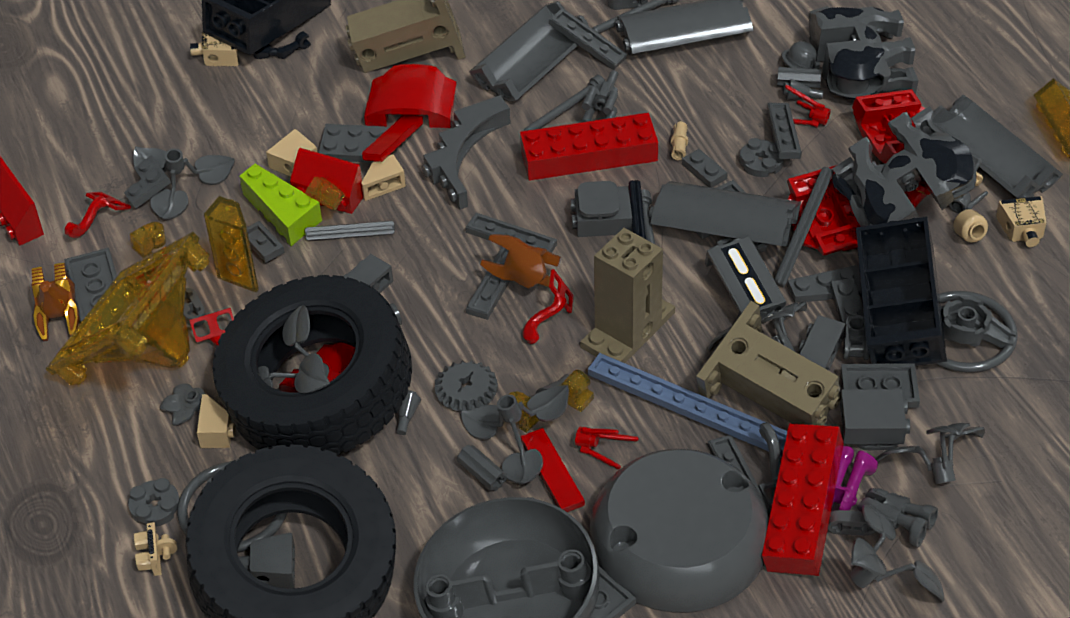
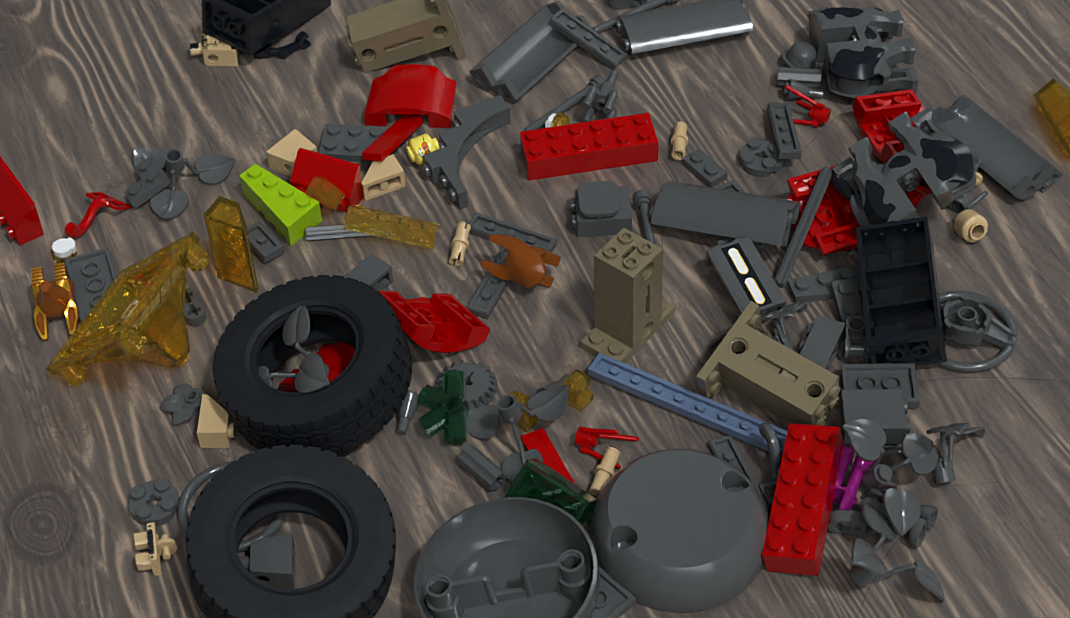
clear yellow leg [129,222,166,260] -> none
red piece [189,308,234,348] -> none
red piece [523,269,574,344] -> none
black axle [628,180,646,239] -> none
tan torso [996,196,1046,247] -> none
none -> white piece [51,237,77,263]
none -> clear yellow fence [344,204,441,249]
none -> red slope [378,290,490,353]
none -> light yellow head [406,133,440,165]
none -> clear green piece [418,369,469,446]
none -> tan pin [449,222,471,267]
none -> clear green slope [504,458,596,525]
none -> clear yellow piece [545,113,569,128]
none -> tan pin [589,447,620,497]
none -> dark grey plant [841,419,938,536]

